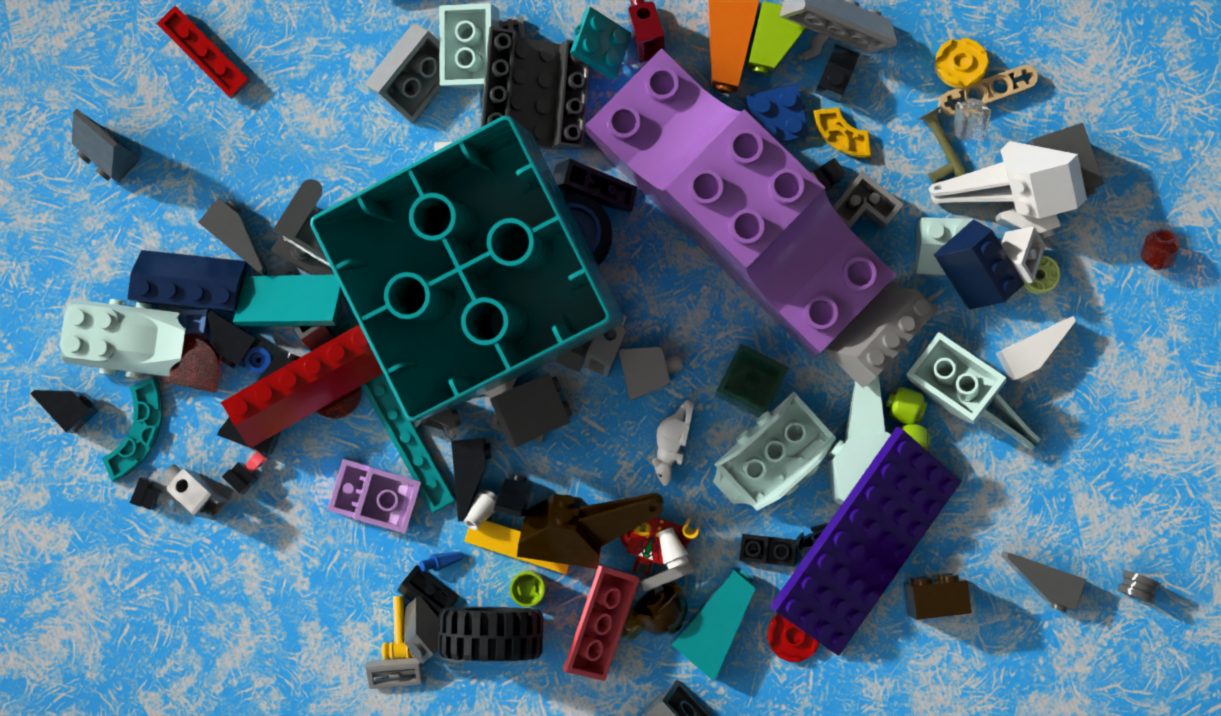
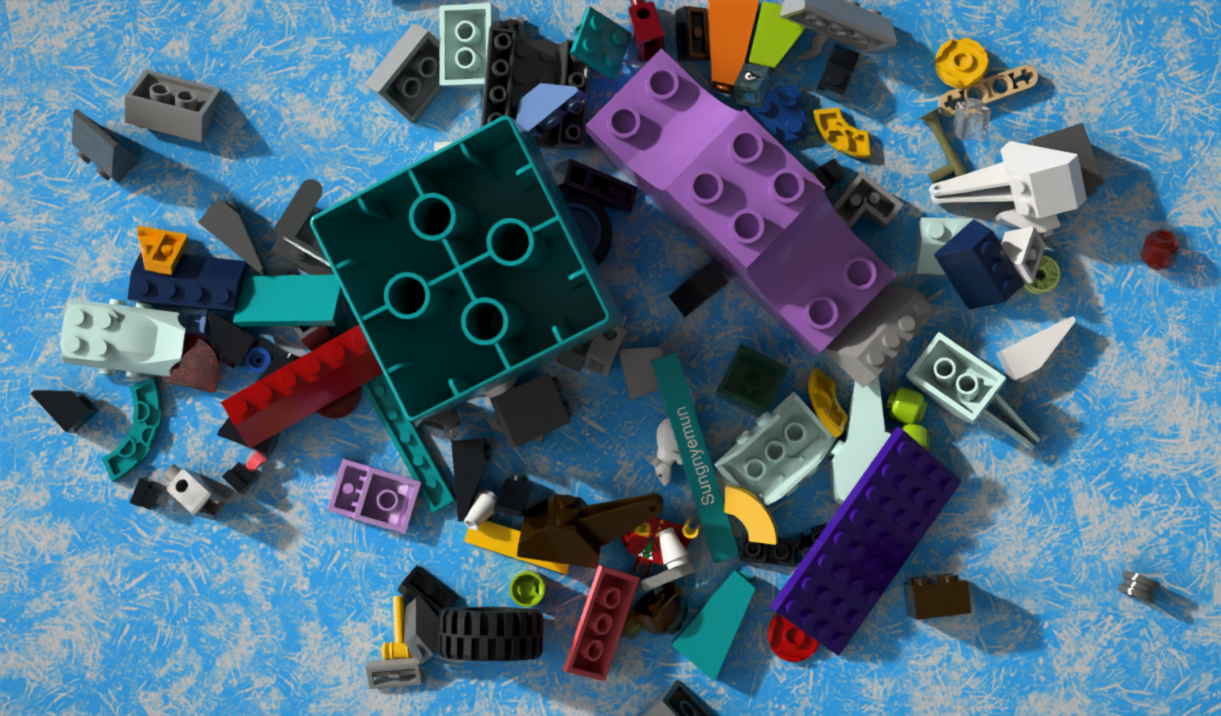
red plate [156,5,250,99] -> none
blue bar [419,552,464,572] -> none
dark grey slope [1001,551,1086,613] -> none
none -> light grey slope [125,69,221,142]
none -> light orange wing [137,225,188,275]
none -> medium blue slope [516,83,587,142]
none -> teal tile [650,351,739,564]
none -> black slope [669,262,728,318]
none -> black slope [675,6,710,62]
none -> yellow tile [724,484,778,545]
none -> clear light blue brick [734,63,772,108]
none -> yellow tile [808,367,849,438]

